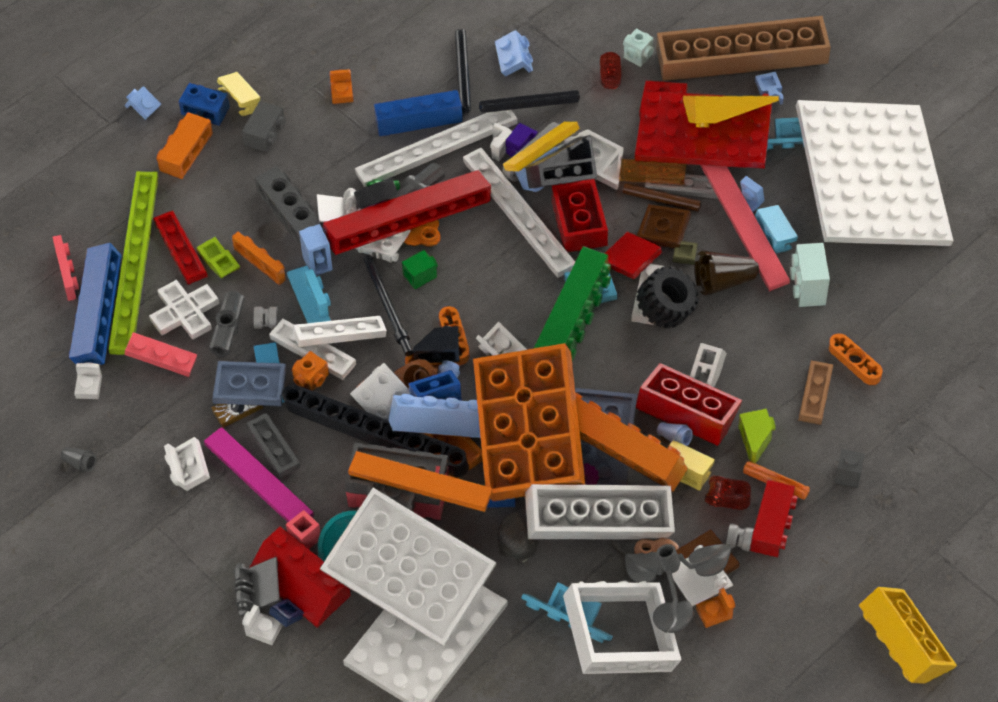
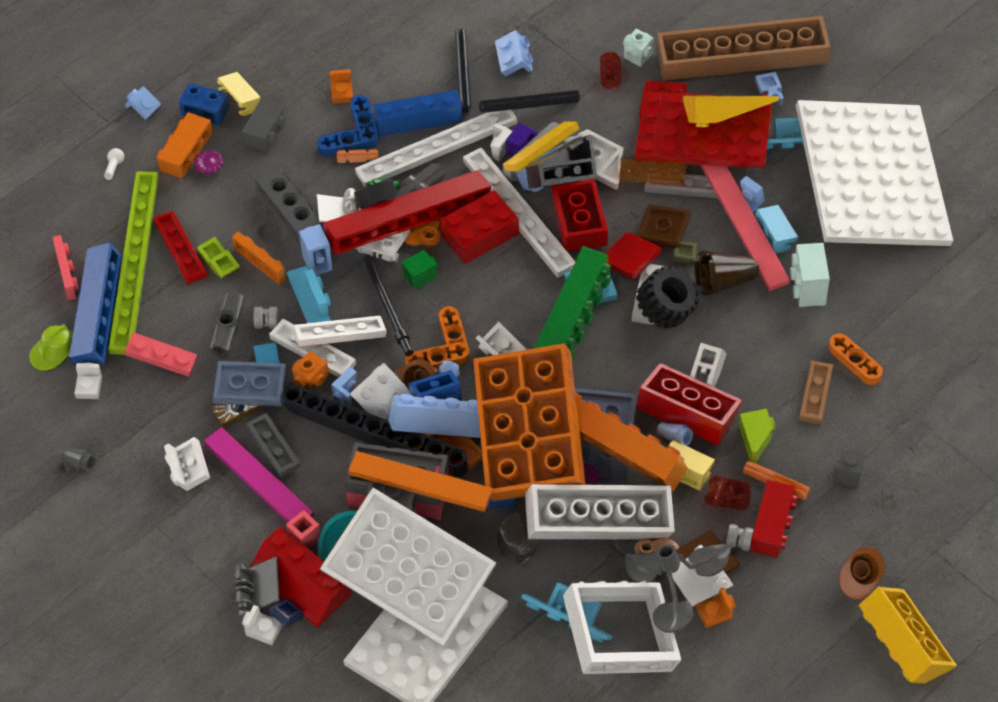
white plate [149,280,219,340] -> none
black slope [413,326,460,363] -> none
reddish brown piece [623,183,701,212] -> none
none -> lime piece [29,324,73,371]
none -> white bar [104,148,125,180]
none -> magenta piece [194,150,223,175]
none -> blue beam [317,95,379,156]
none -> light blue bracket [331,367,358,406]
none -> orange axle [337,149,379,163]
none -> red brick [439,190,519,264]
none -> dark orange piece [839,547,885,600]

